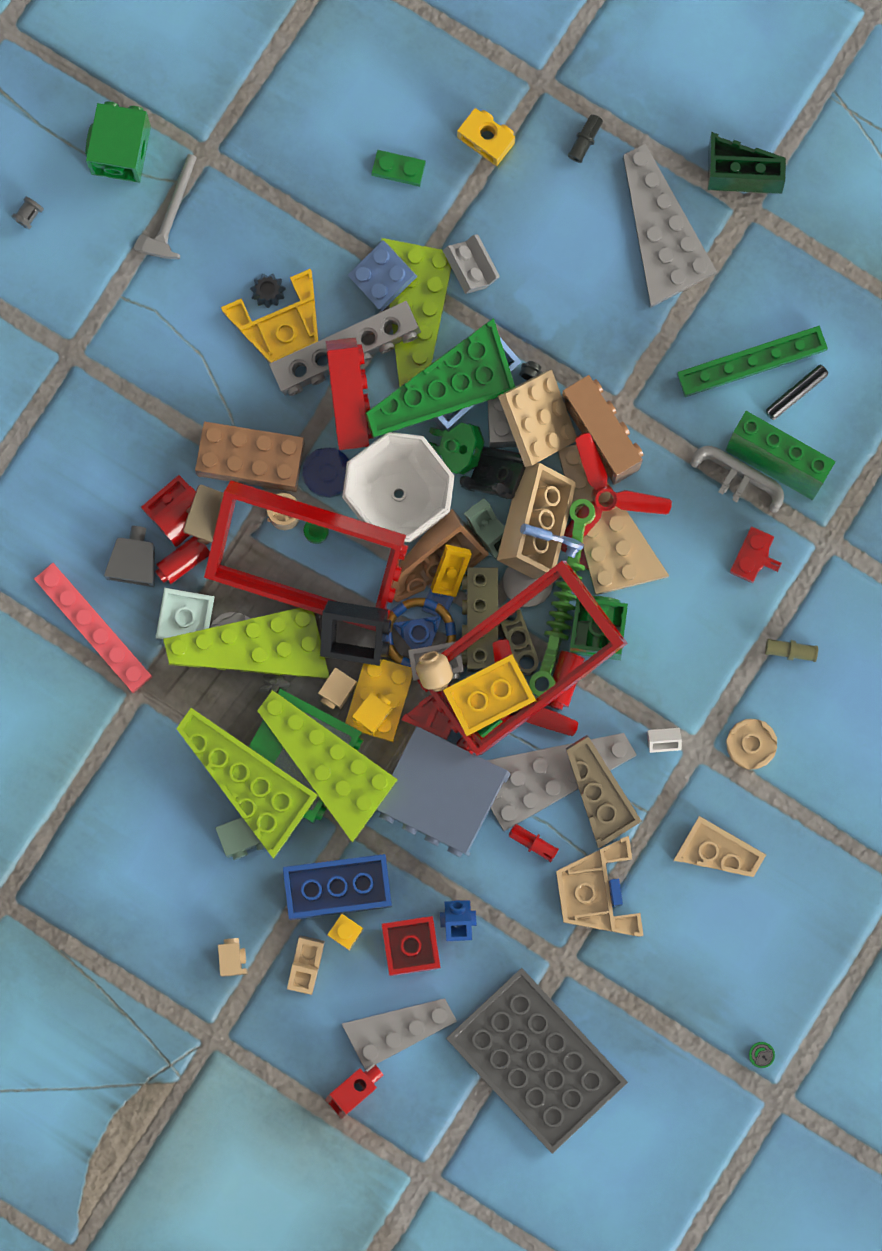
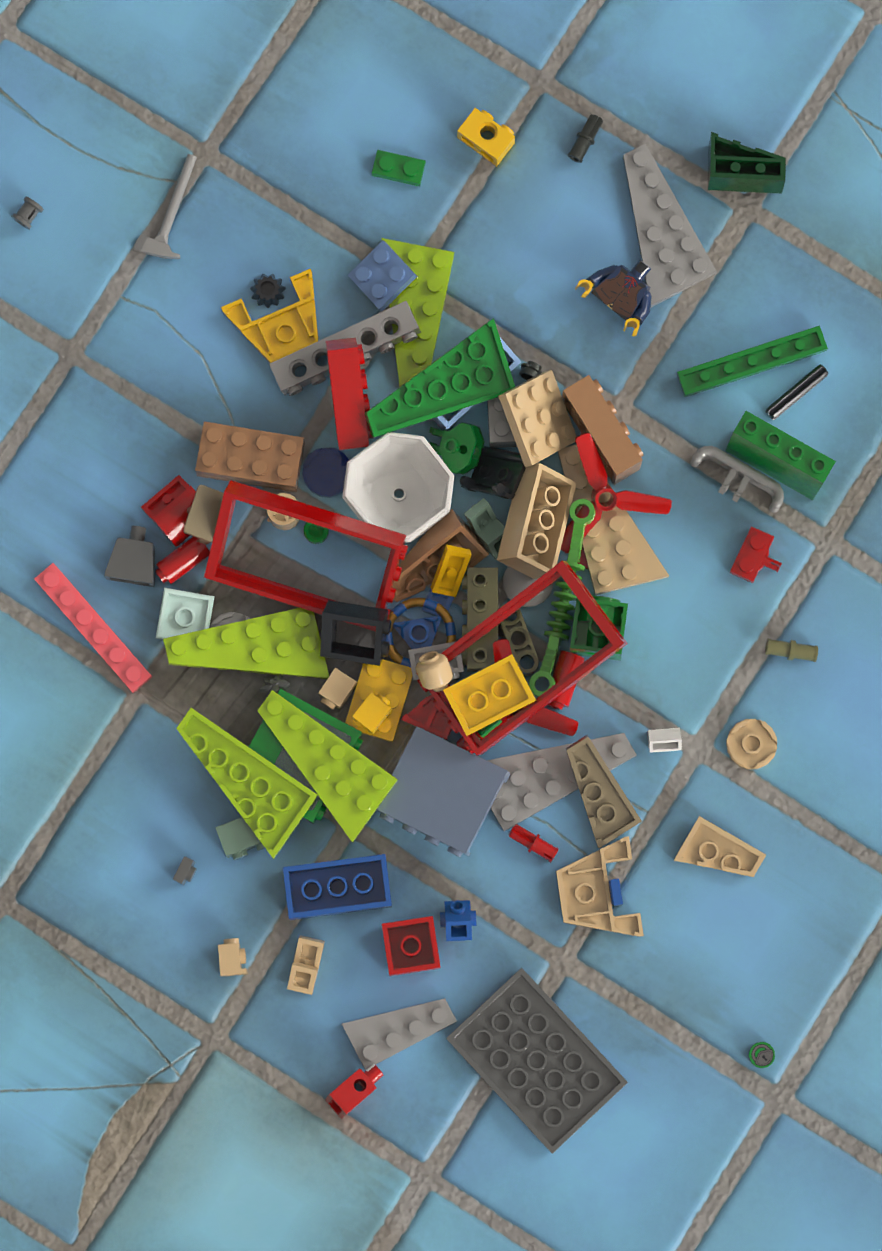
green brick [85,101,151,183] -> none
yellow brick [327,914,364,951] -> none
light grey bracket [443,234,499,294] -> none
medium blue piece [520,524,584,558] -> none
none -> dark grey plate [173,856,197,885]
none -> torso [575,260,652,337]

